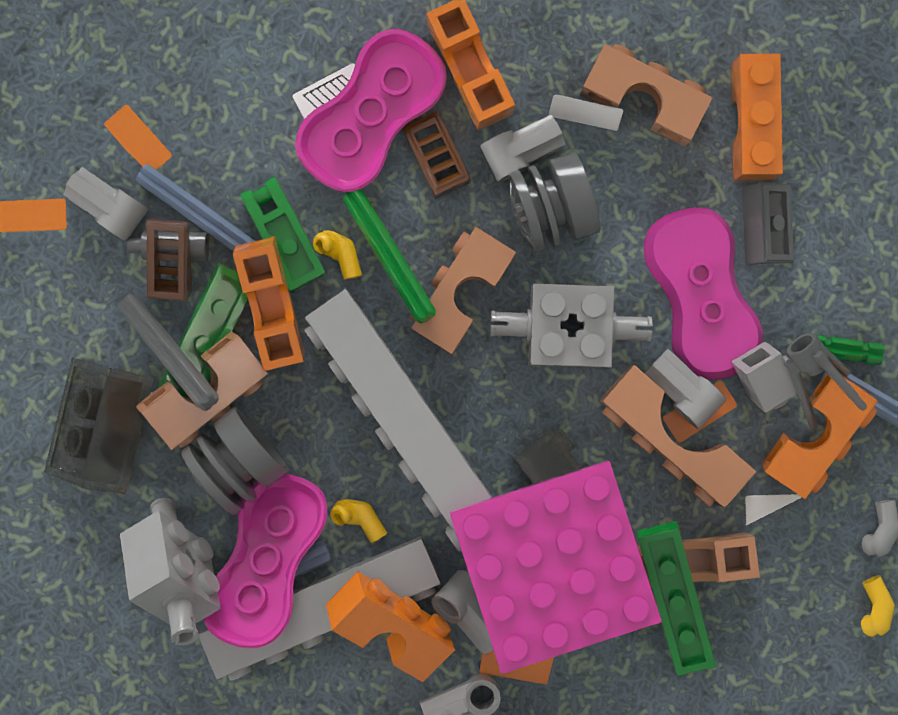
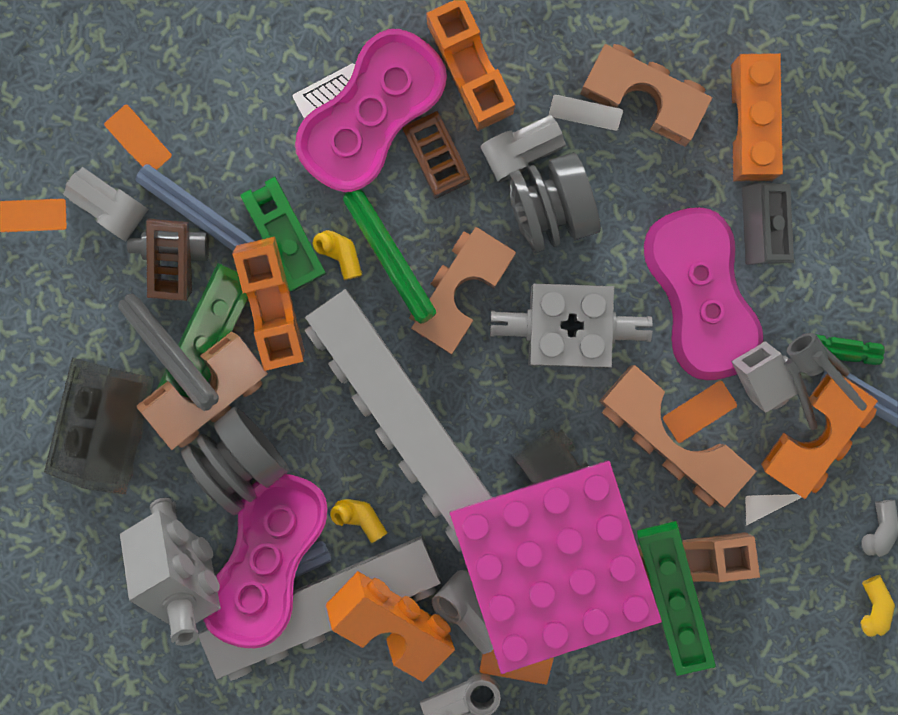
light grey piece [644,349,726,429] -> none

